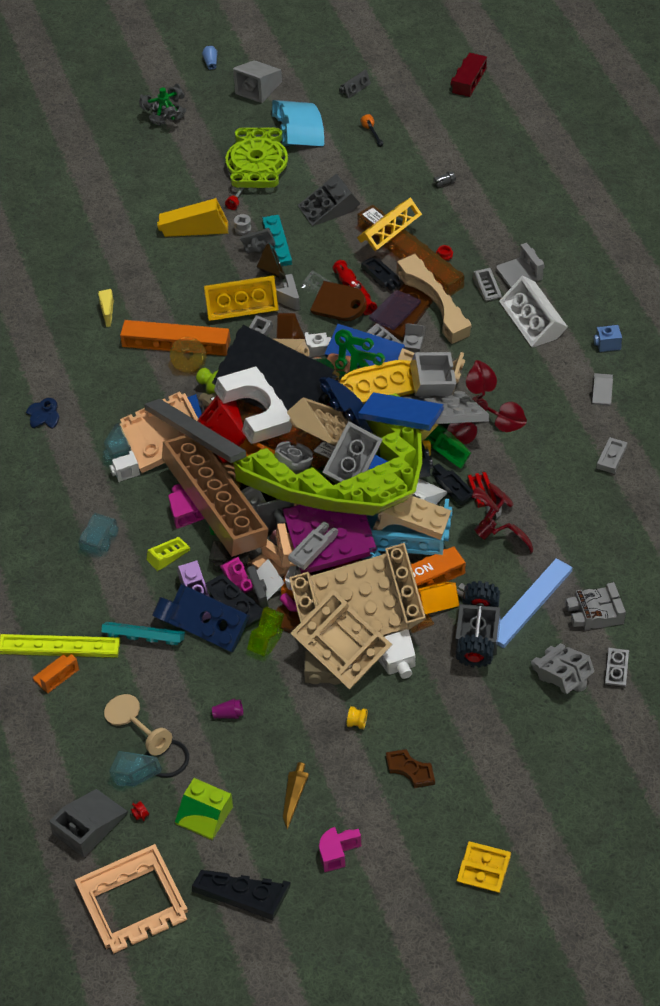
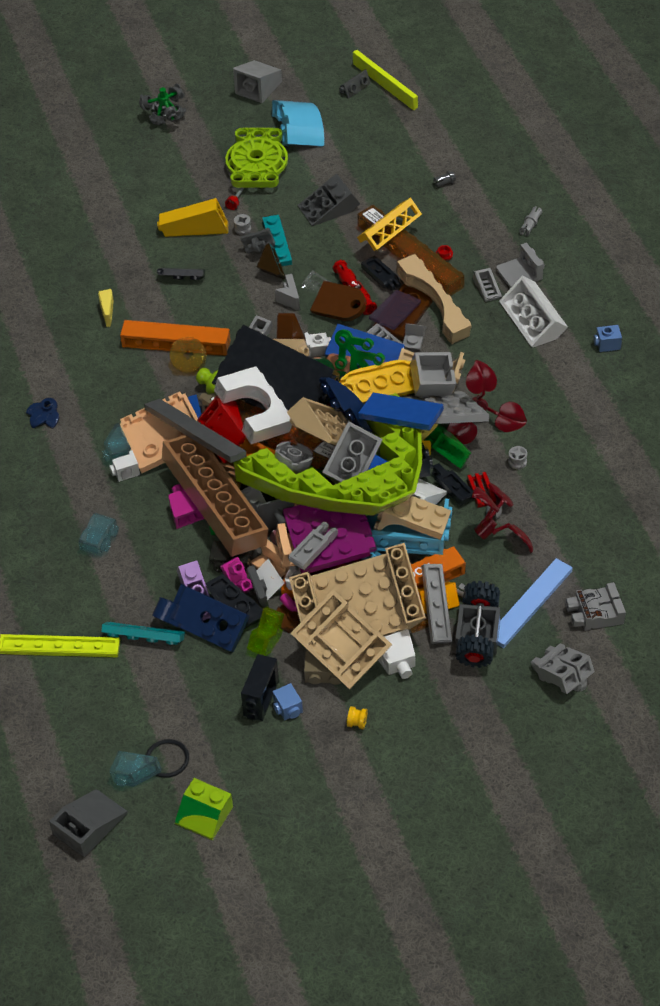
orange panel [33,654,79,694] -> none
light nougat hinge [75,844,188,954] -> none
tan piece [104,694,172,756] -> none
red plate [131,801,149,821] -> none
neon yellow slope [147,537,190,571] -> none
black wing [192,870,291,920] -> none
medium blue cone [202,46,217,70] -> none
yellow slope [204,275,279,321] -> none
magenta cone [212,698,243,719] -> none
pearl gold bar [283,762,309,829] -> none
dark pink brick [319,827,361,872] -> none
hinge [360,114,384,147] -> none
reddish brown tile [386,749,435,788] -> none
dark red brick [450,52,487,97] -> none
yellow slope [457,841,511,893] -> none
light grey slope [592,373,613,406] -> none
light grey plate [597,437,627,474] -> none
light grey slope [605,648,629,687] -> none
none -> black hinge [157,268,205,280]
none -> black window [241,654,279,721]
none -> medium blue brick [273,683,303,721]
none -> neon yellow tile [353,50,418,110]
none -> light grey tile [421,564,452,644]
none -> light grey wheel [508,446,527,469]
none -> light grey pin [519,206,542,236]

